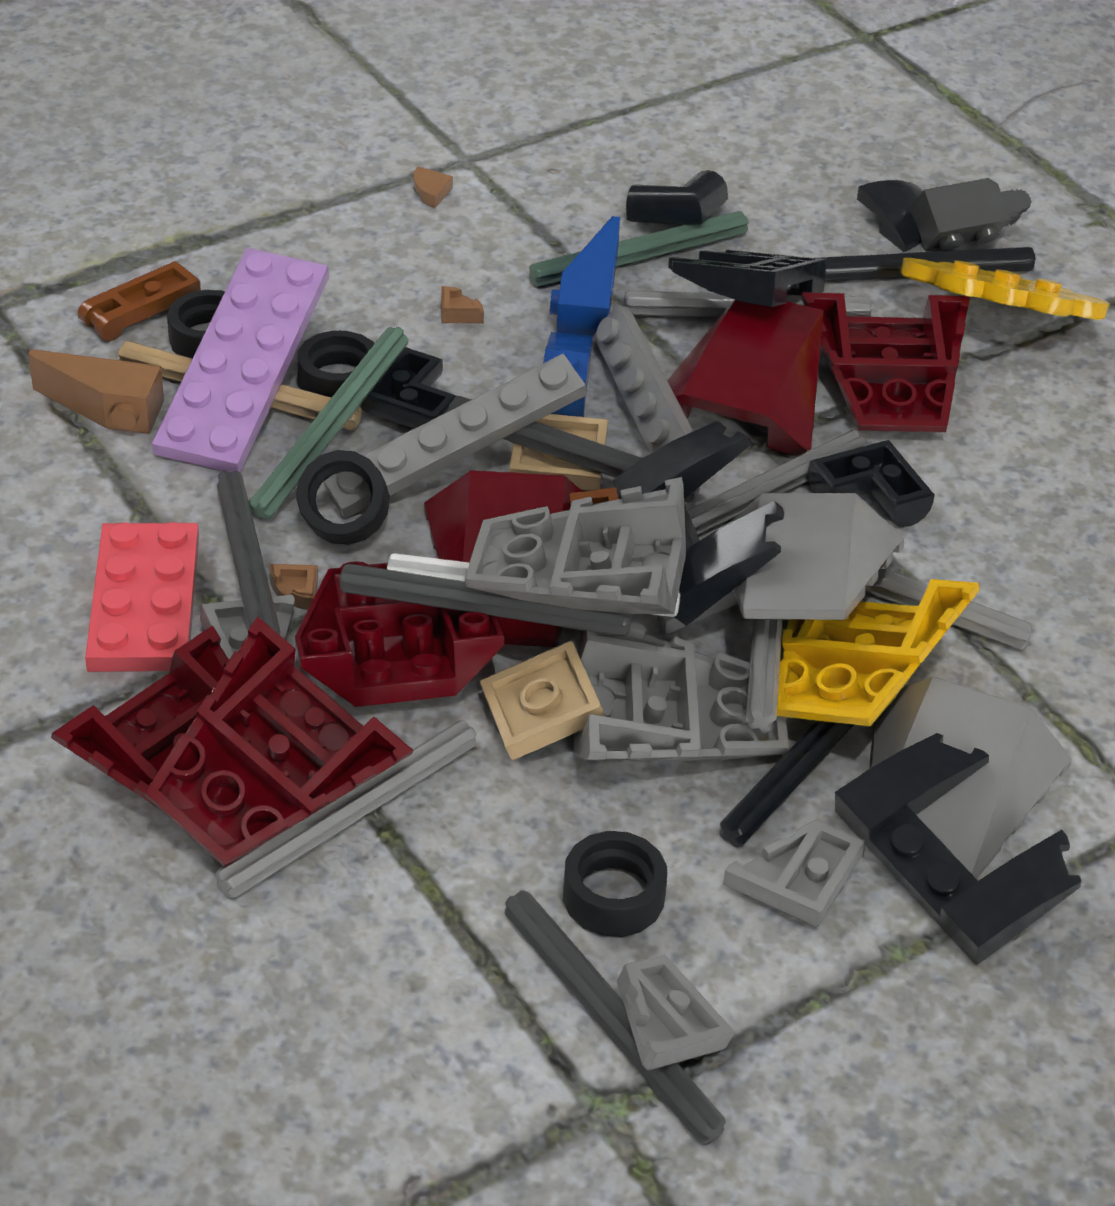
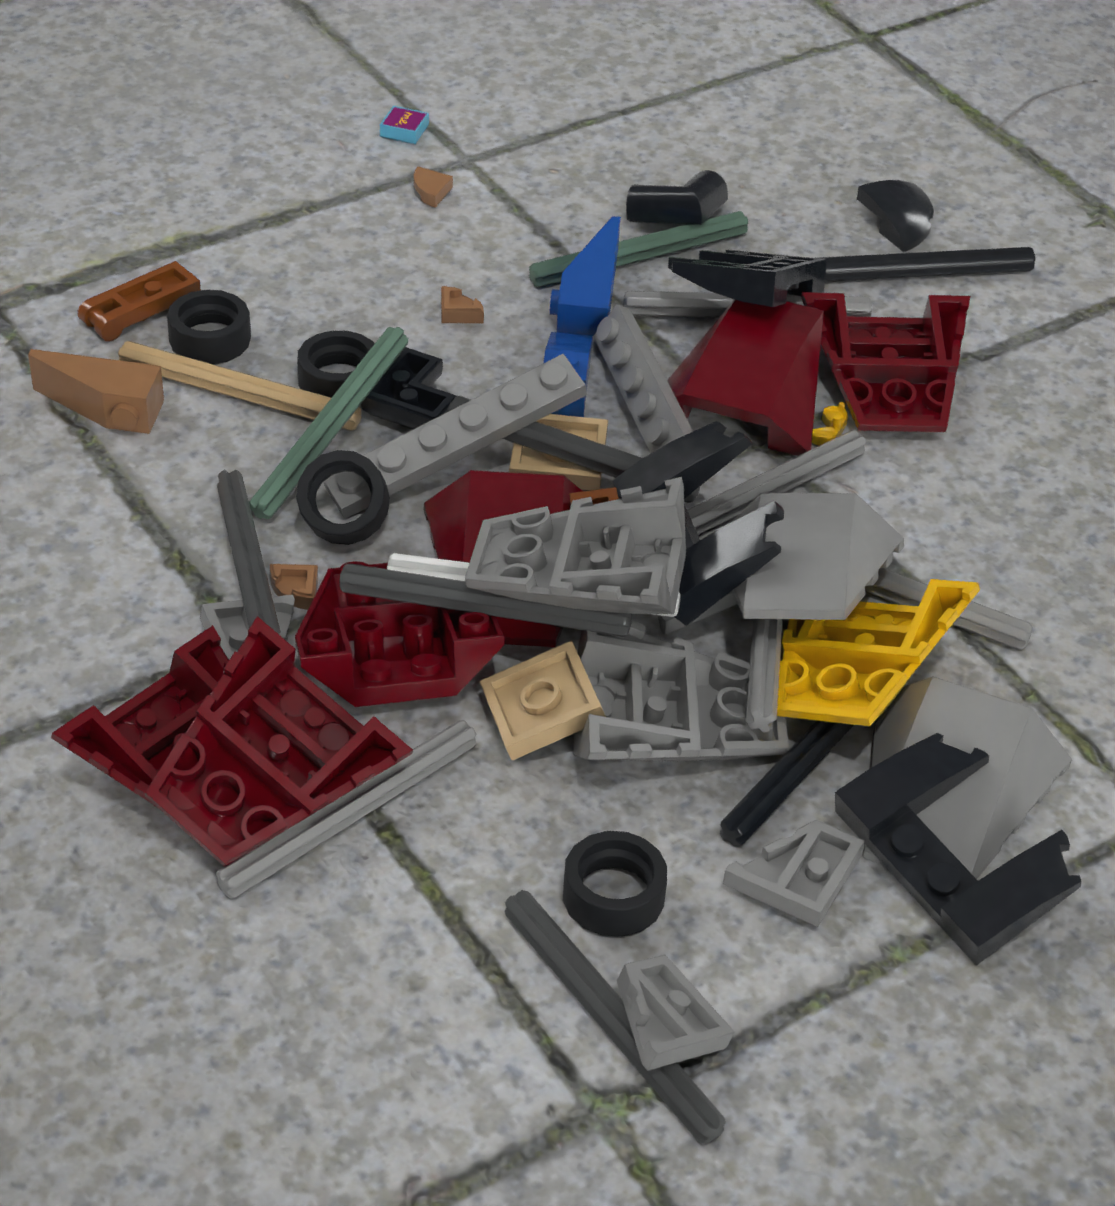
coral plate [85,522,199,672] -> none
lavender plate [152,248,329,473] -> none
black brick [808,440,935,527] -> none
yellow plate [900,258,1110,320] -> none
dark grey hinge [910,178,1032,251] -> none
none -> tile [380,106,429,144]
none -> yellow piece [812,402,848,446]

